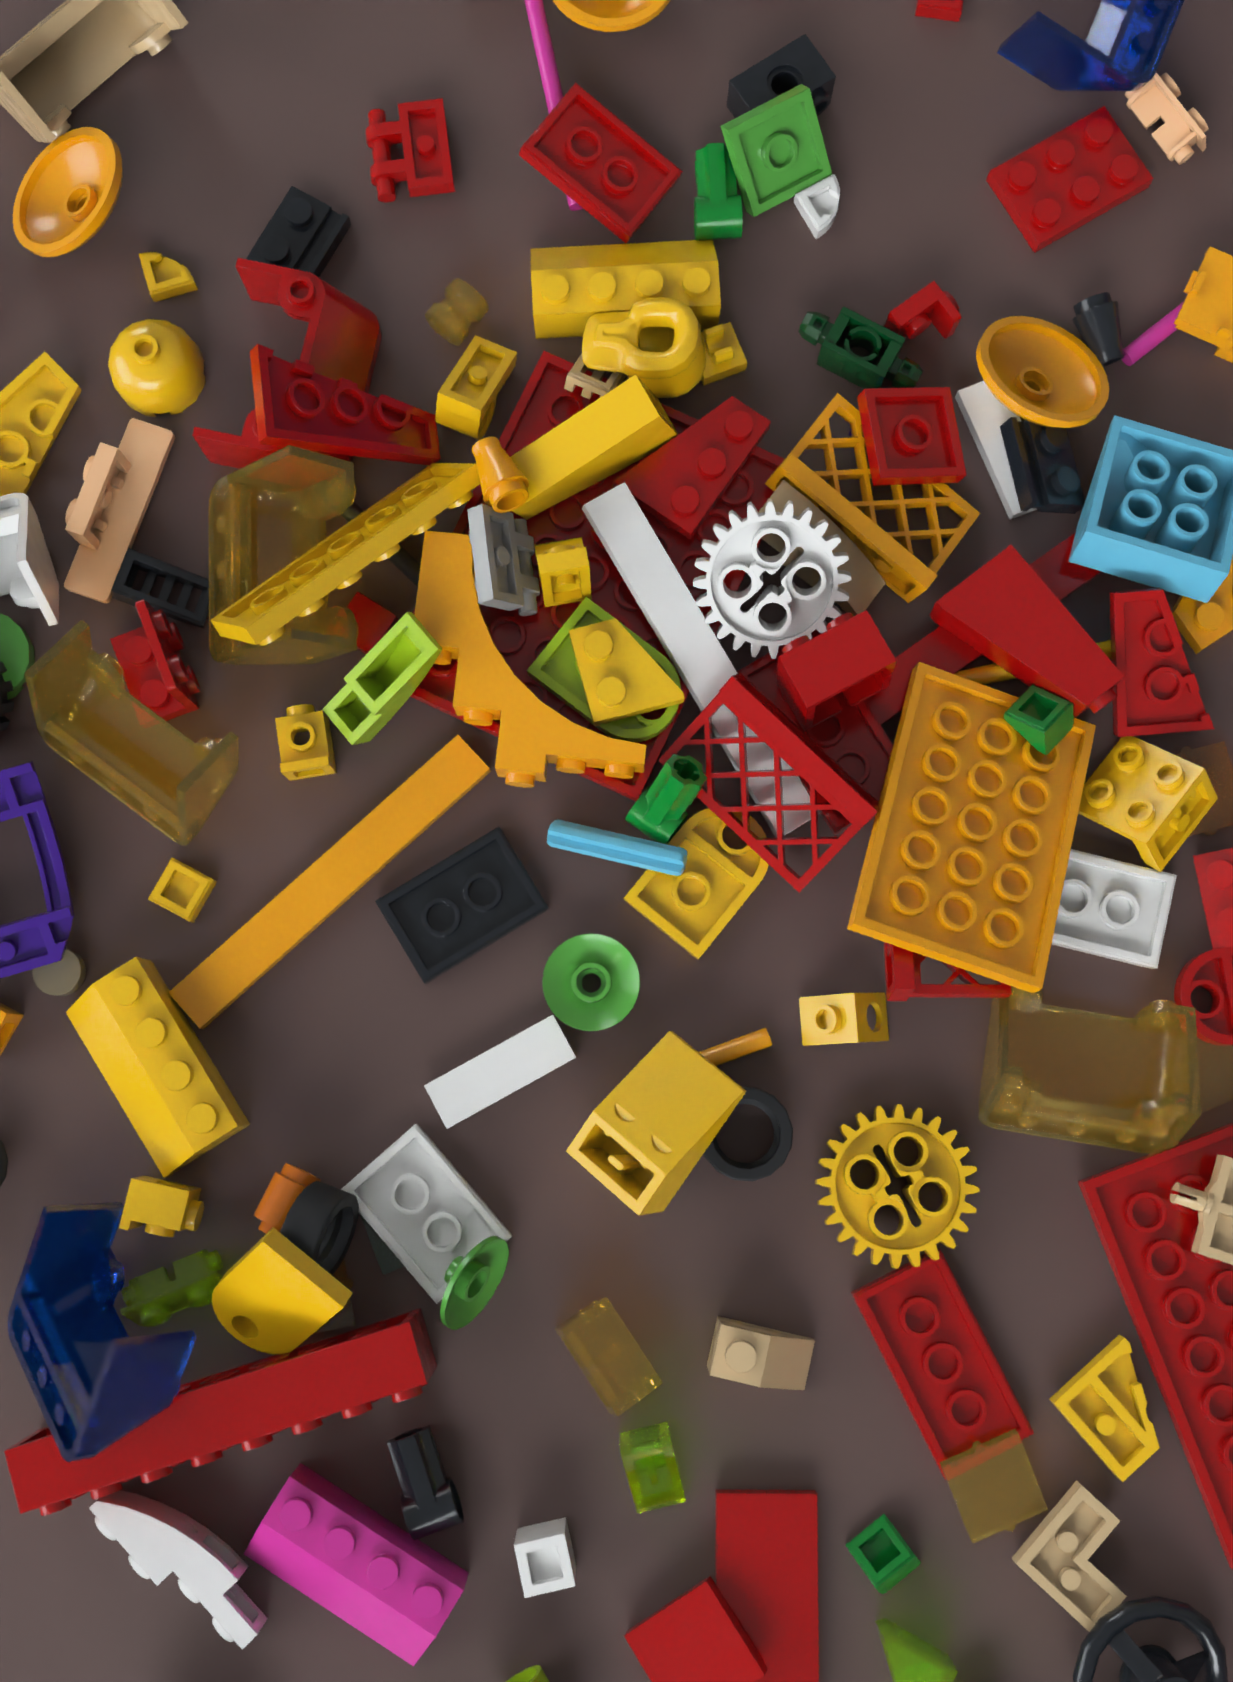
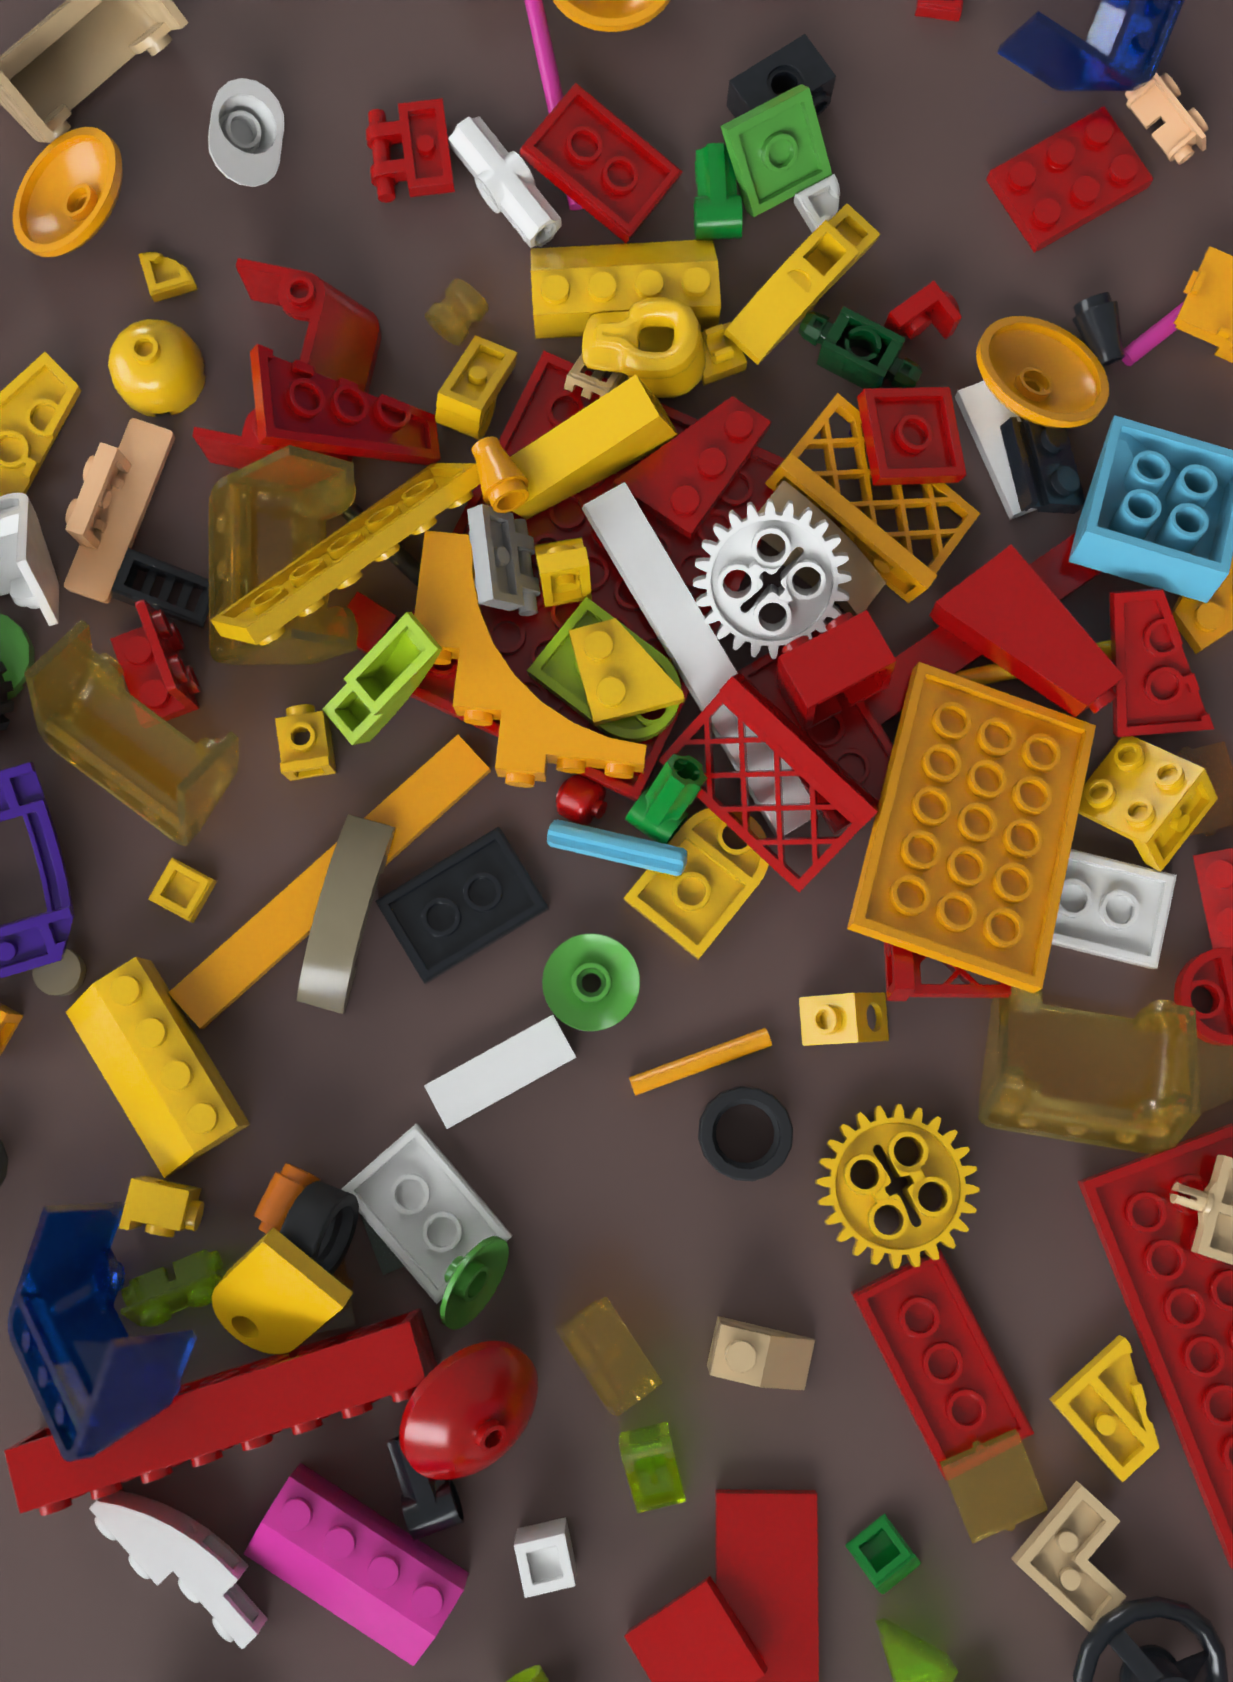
black plate [246,186,351,277] -> none
yellow slope [566,1031,746,1216] -> none
green slope [1004,684,1074,755] -> none
none -> white piece [208,78,284,187]
none -> dark tan slope [296,814,396,1014]
none -> red dish [399,1341,539,1480]
none -> white piece [448,116,562,248]
none -> red piece [556,775,607,826]
none -> yellow slope [723,203,880,365]

